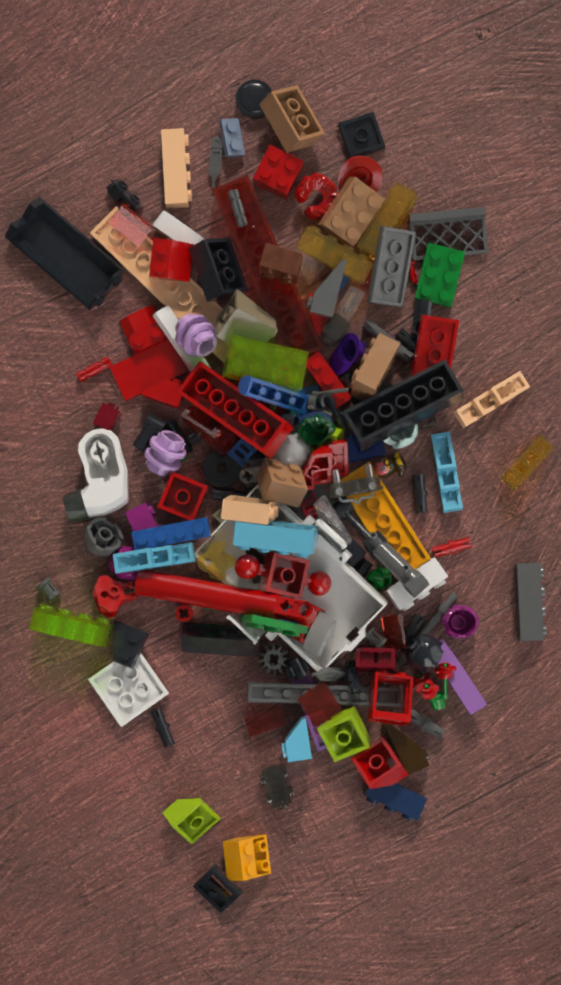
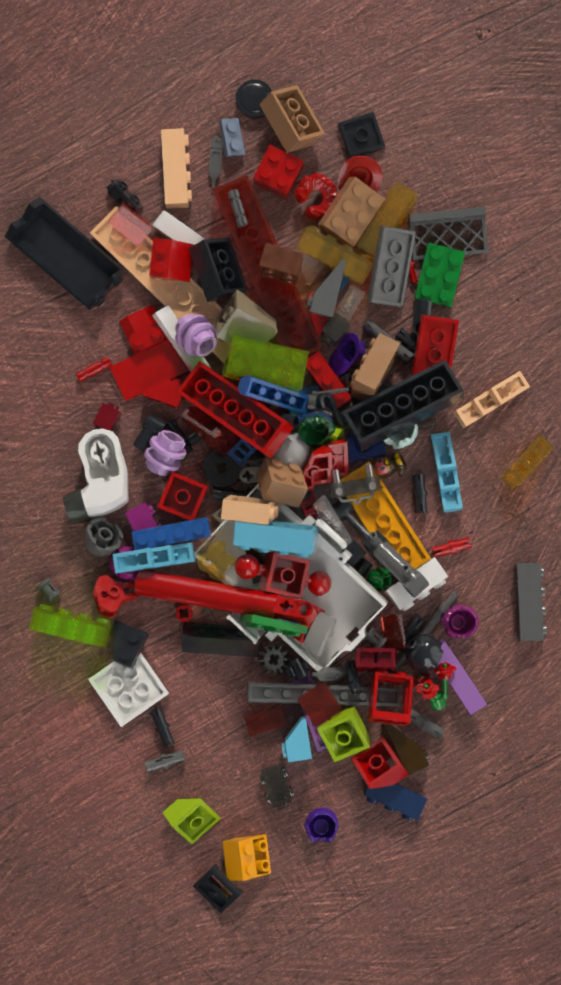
none -> dark grey pin [145,750,185,774]
none -> dark purple hair [304,807,339,842]

